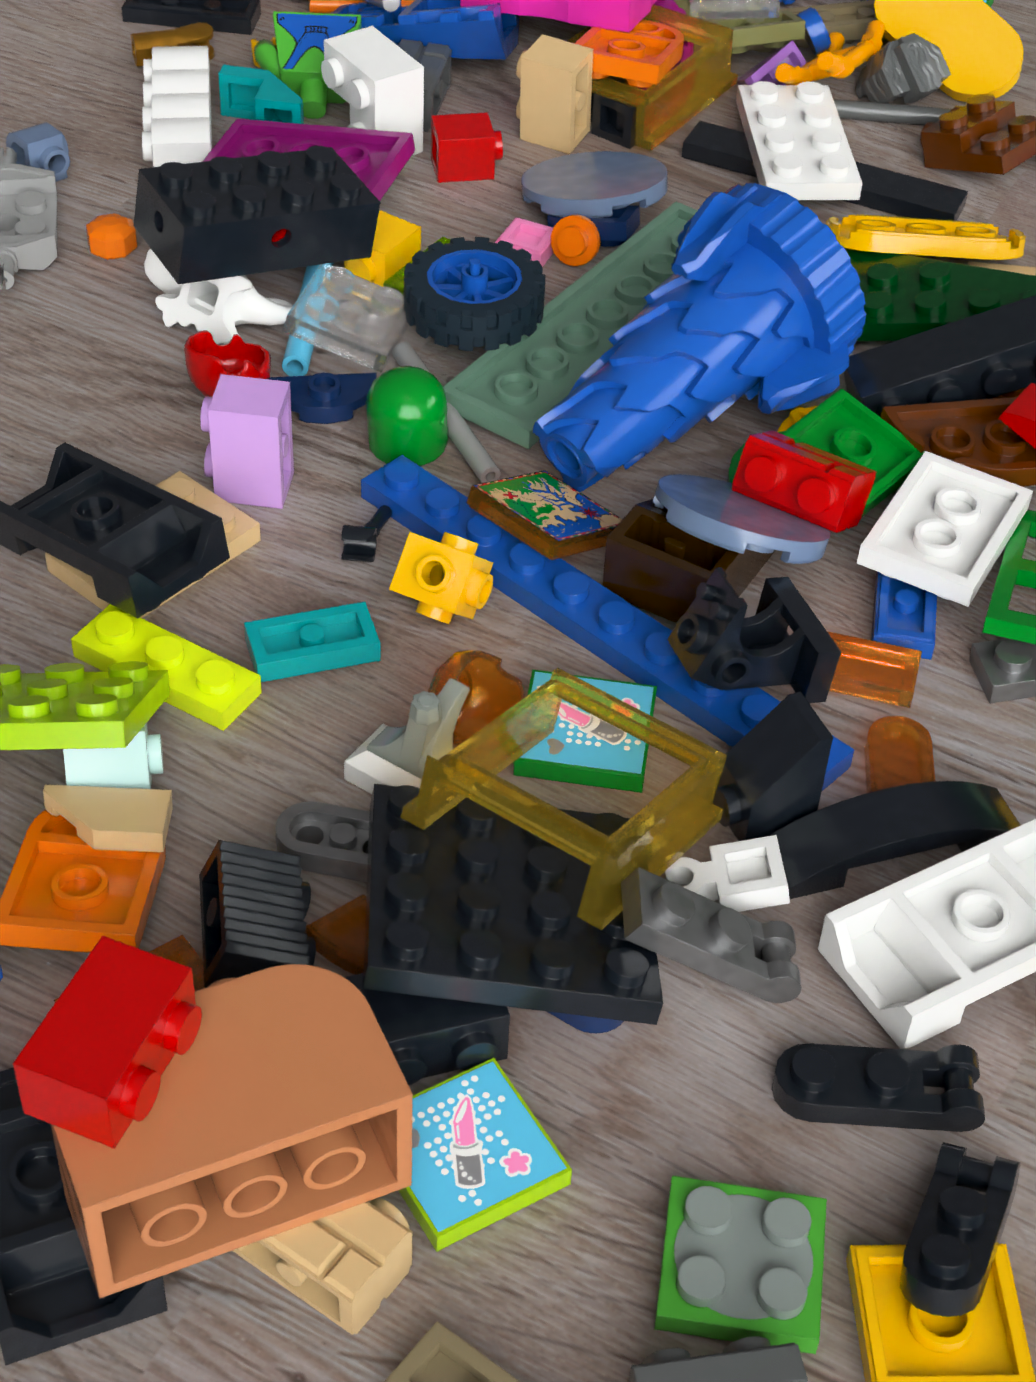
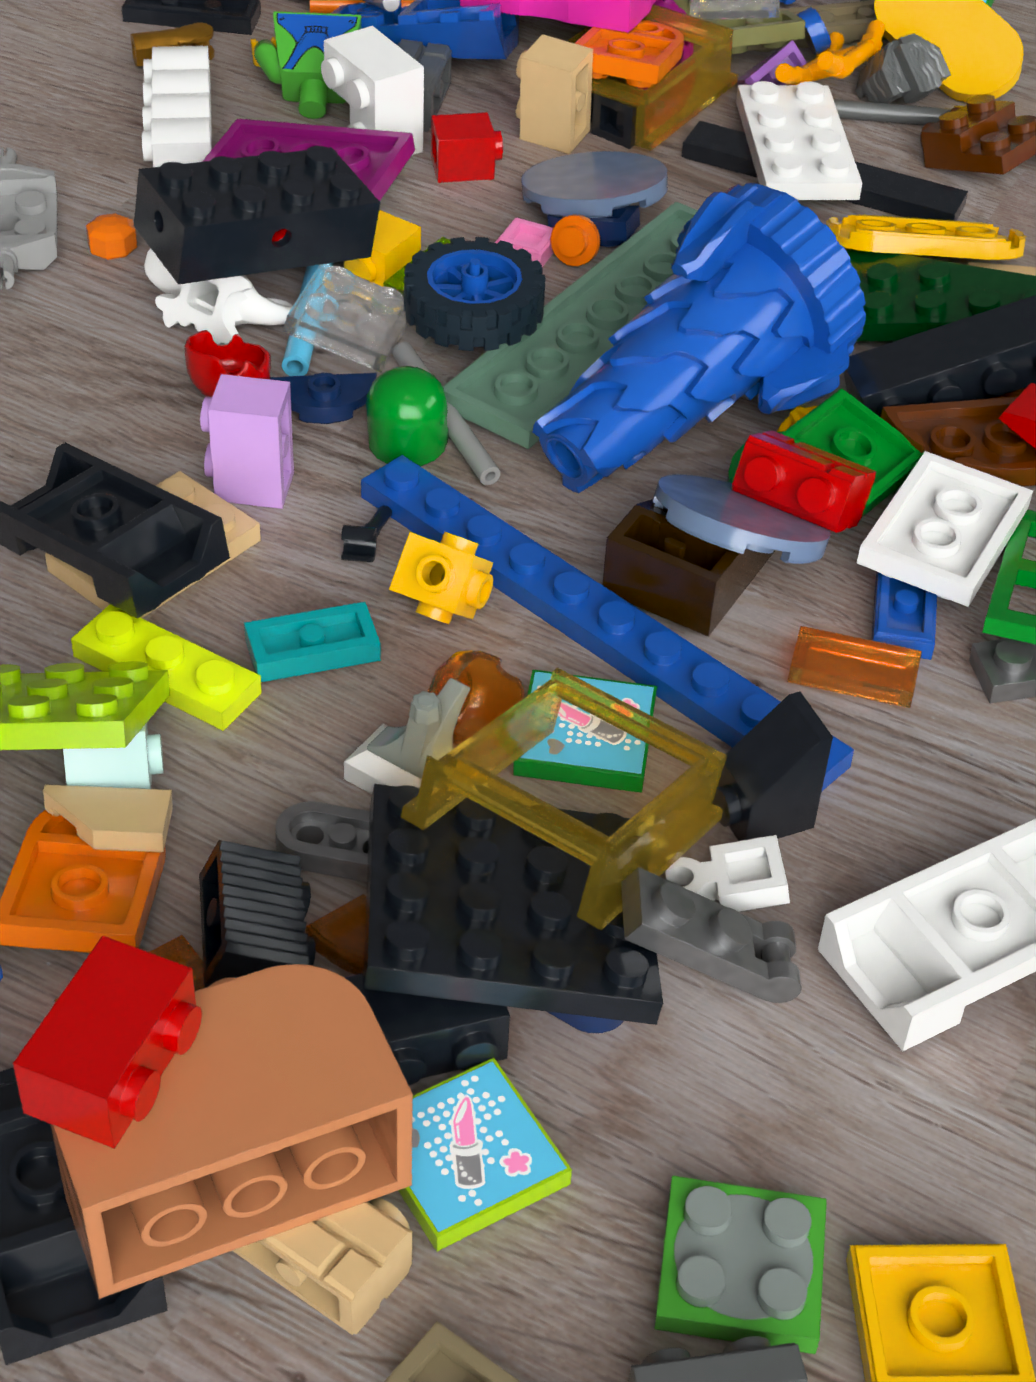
sand blue plate [6,122,70,182] -> none
teal slope [218,65,304,124] -> none
tile [466,470,622,560] -> none
black tile [667,567,841,703] -> none
black slope [769,781,1021,899] -> none
black plate [771,1043,985,1132] -> none
clear orange tile [864,716,936,793] -> none
black plate [900,1142,1020,1317] -> none

